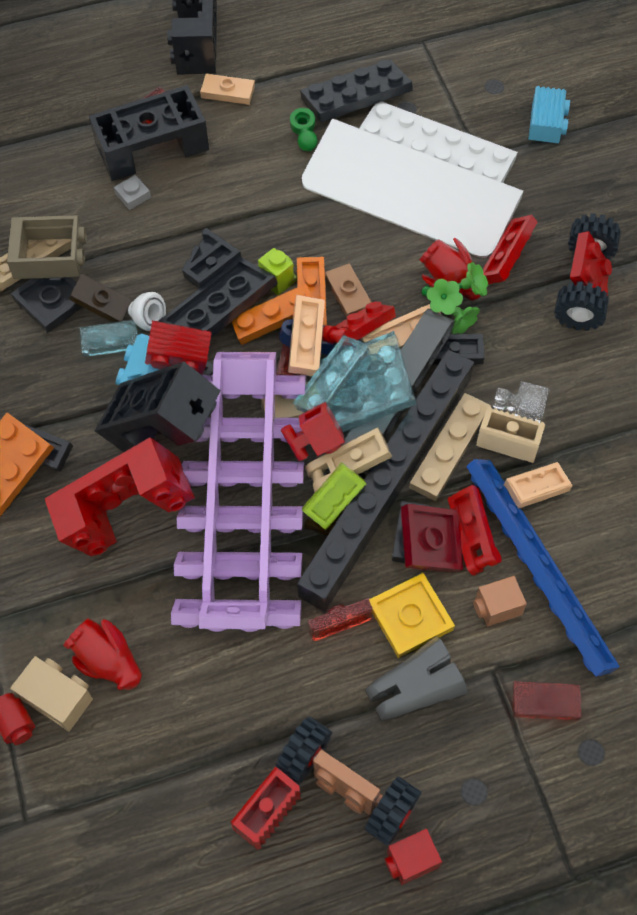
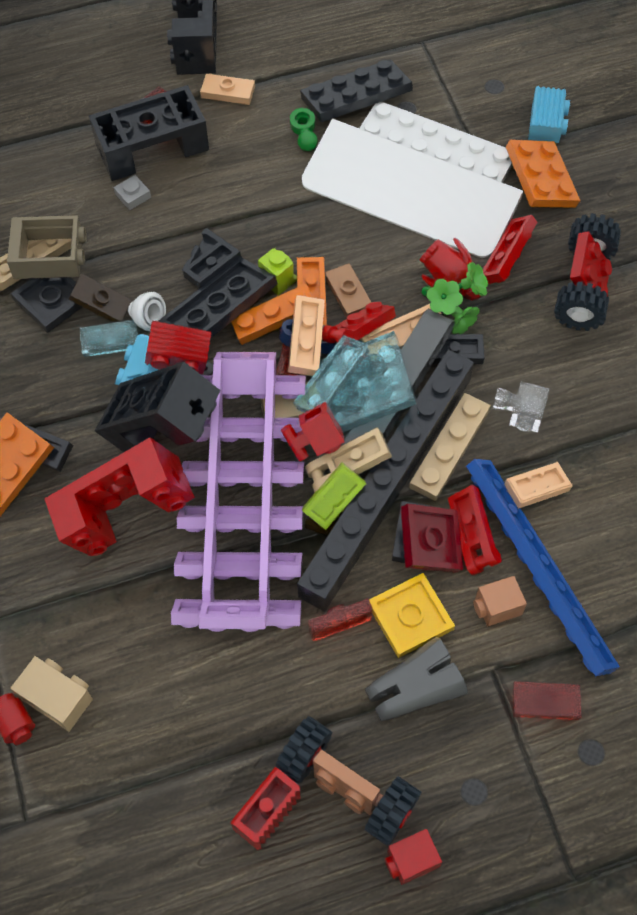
red animal [63,618,142,690] -> none
tan brick [476,406,545,463] -> none
none -> orange plate [506,140,581,208]

